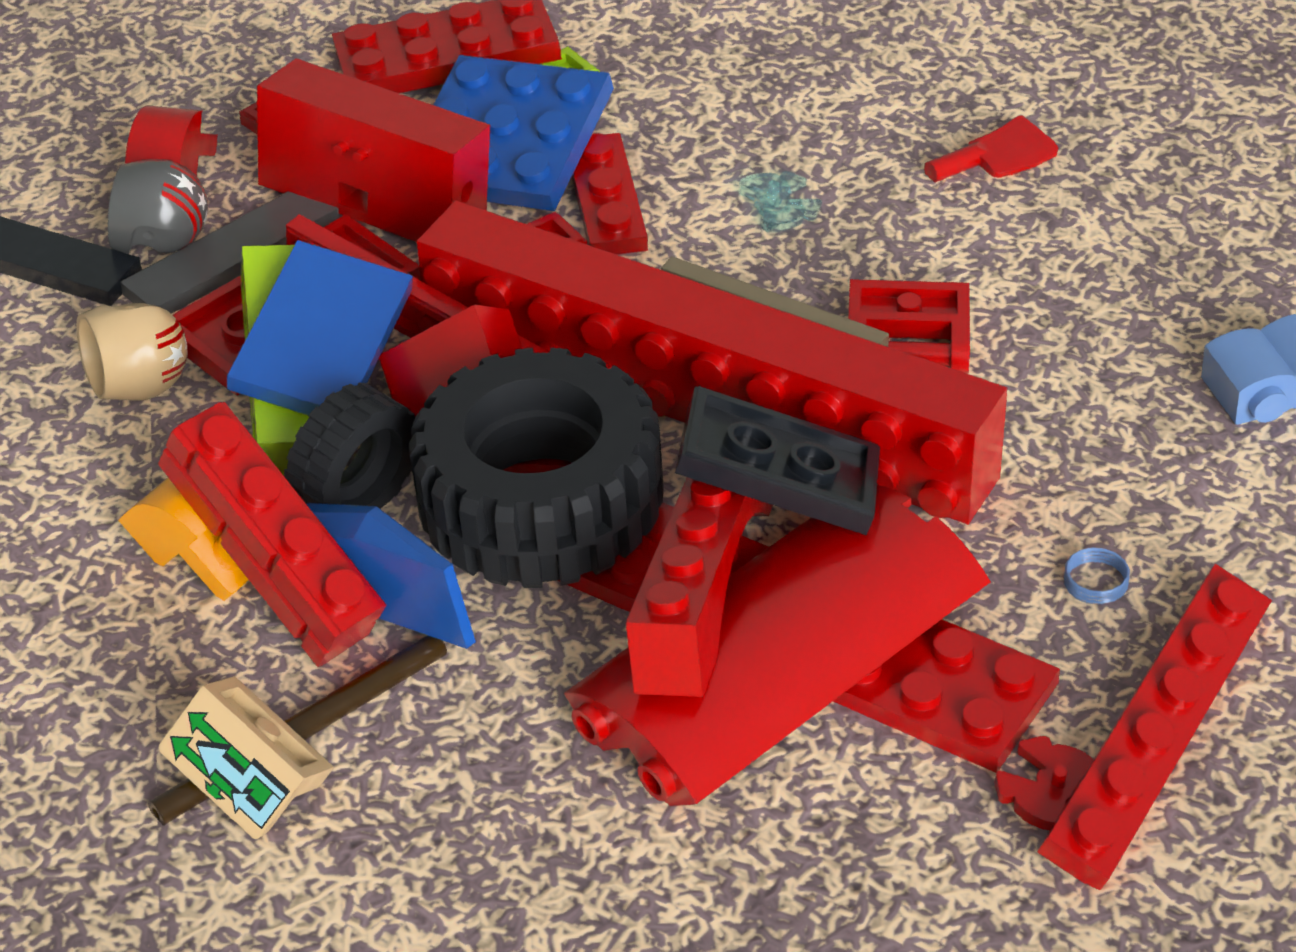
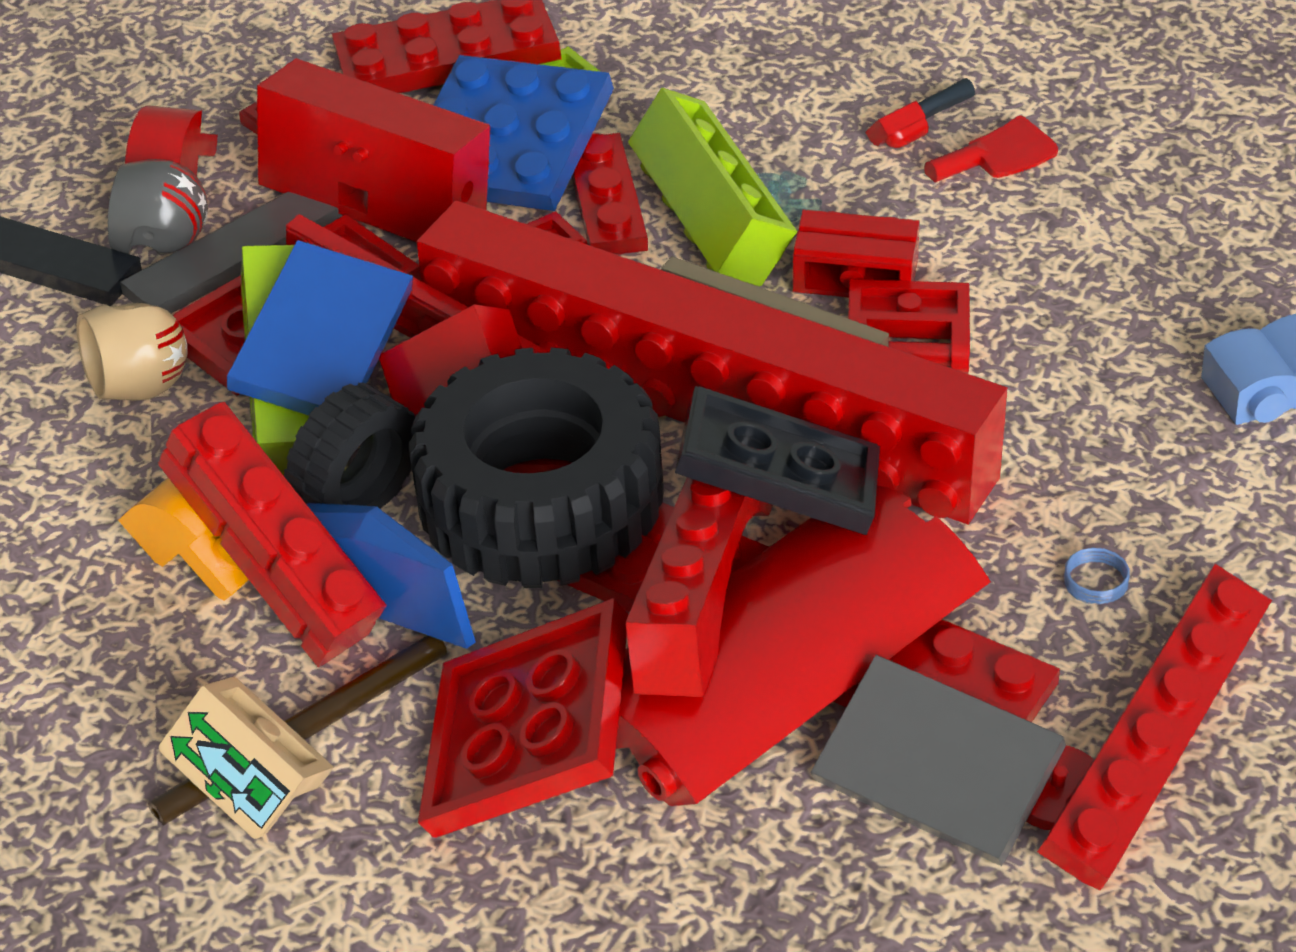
none -> red plate [418,598,629,837]
none -> lime brick [628,87,798,286]
none -> red brick [793,209,920,297]
none -> dark grey tile [810,655,1066,866]
none -> piece [865,78,975,148]

